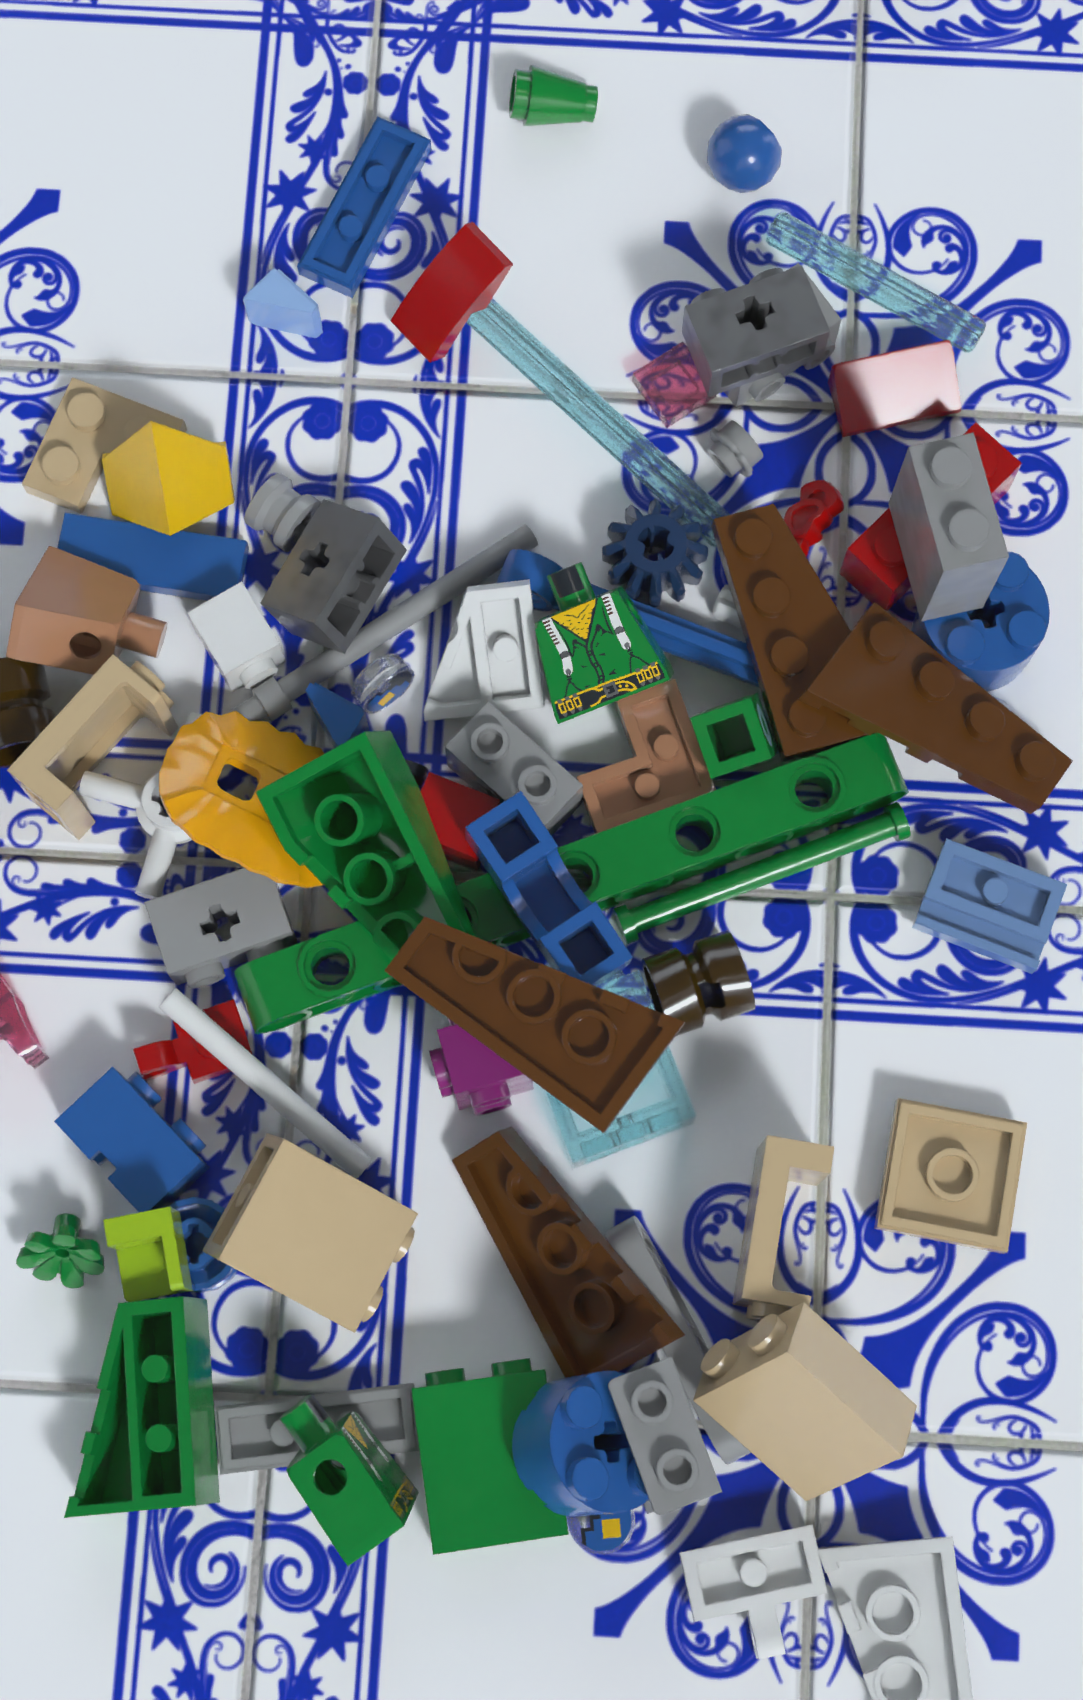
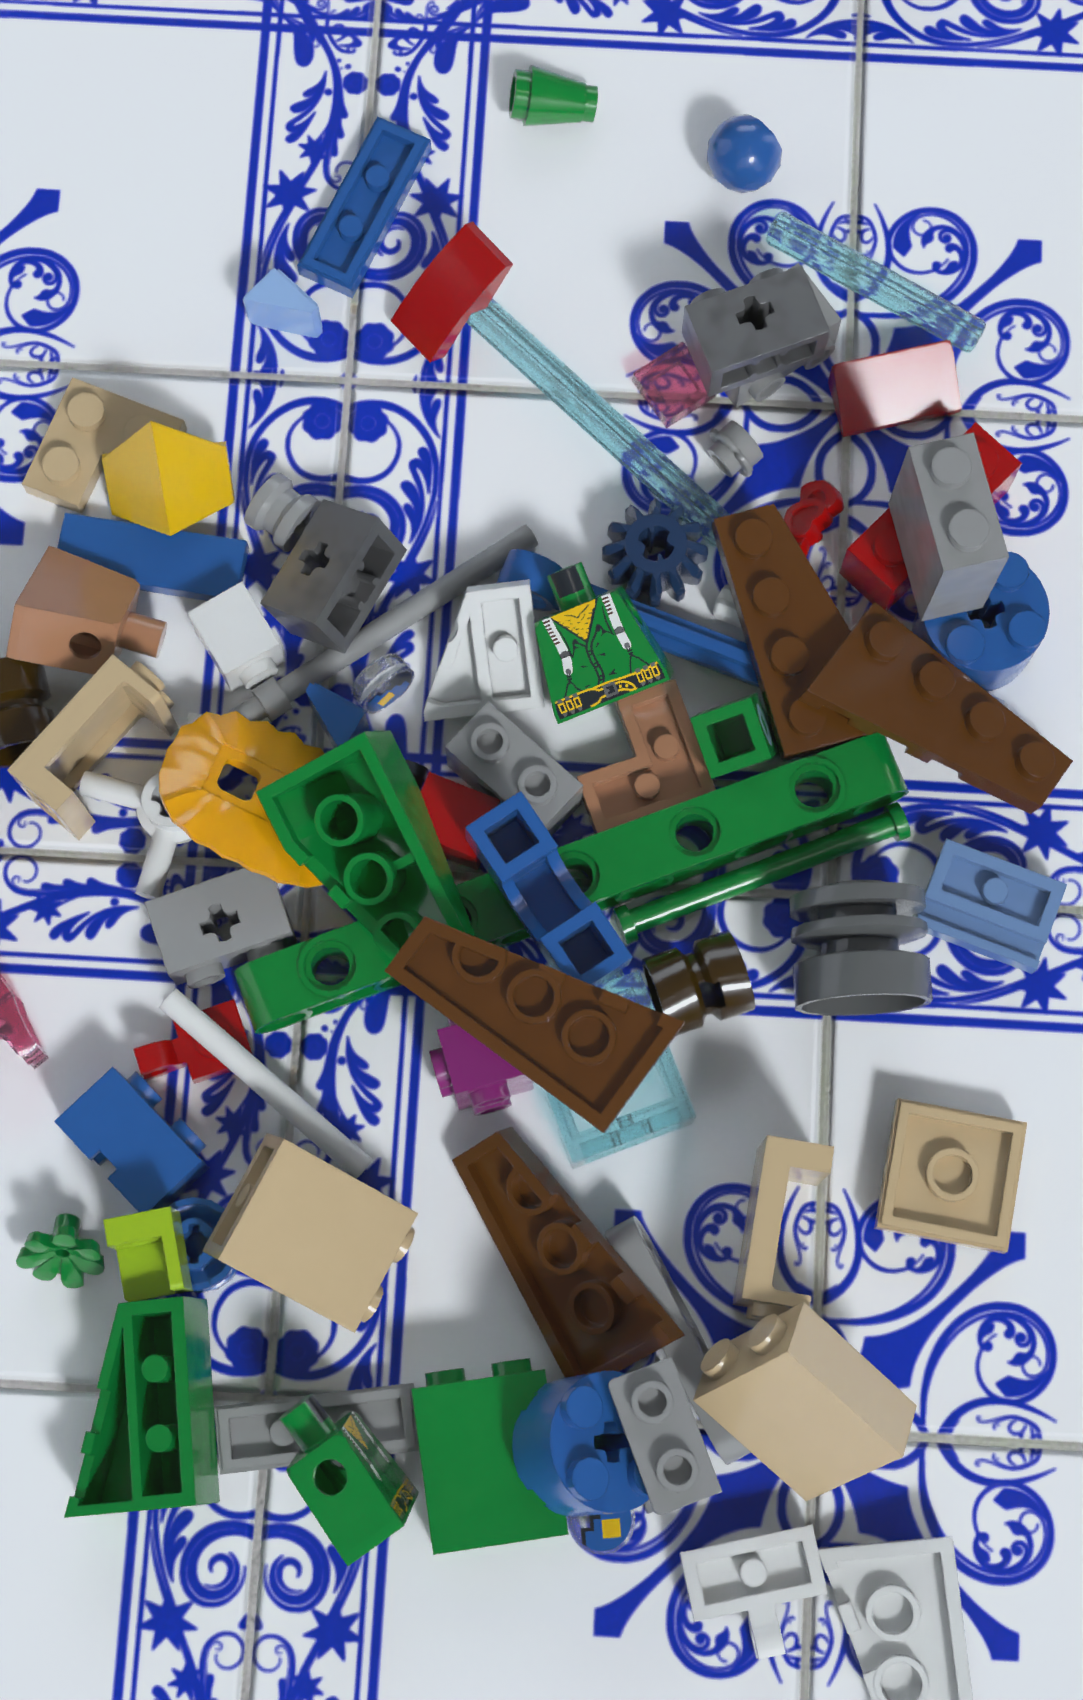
none -> dark grey wheel [789,880,933,1016]

